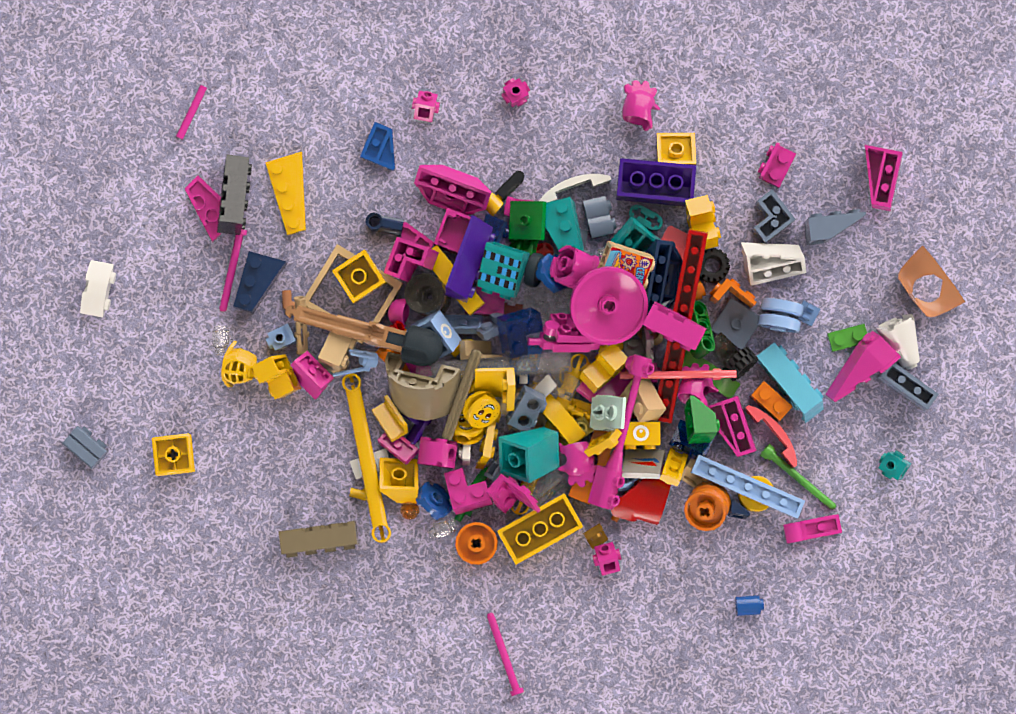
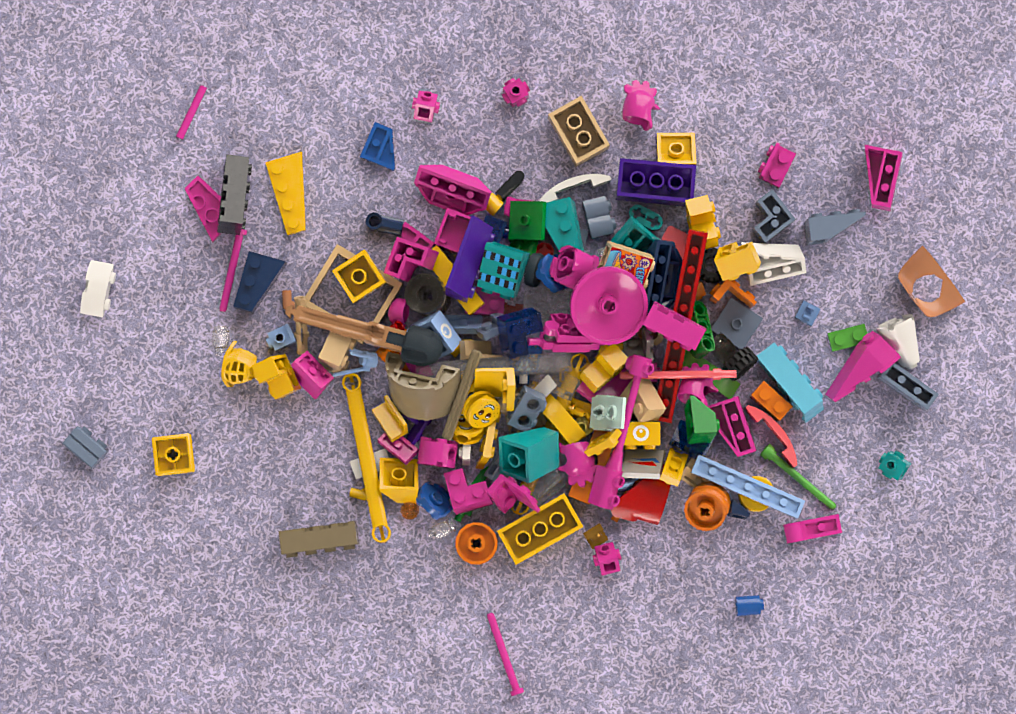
light blue wheel [757,298,804,333] -> none
none -> tan brick [548,96,610,167]
none -> yellow brick [714,242,761,281]

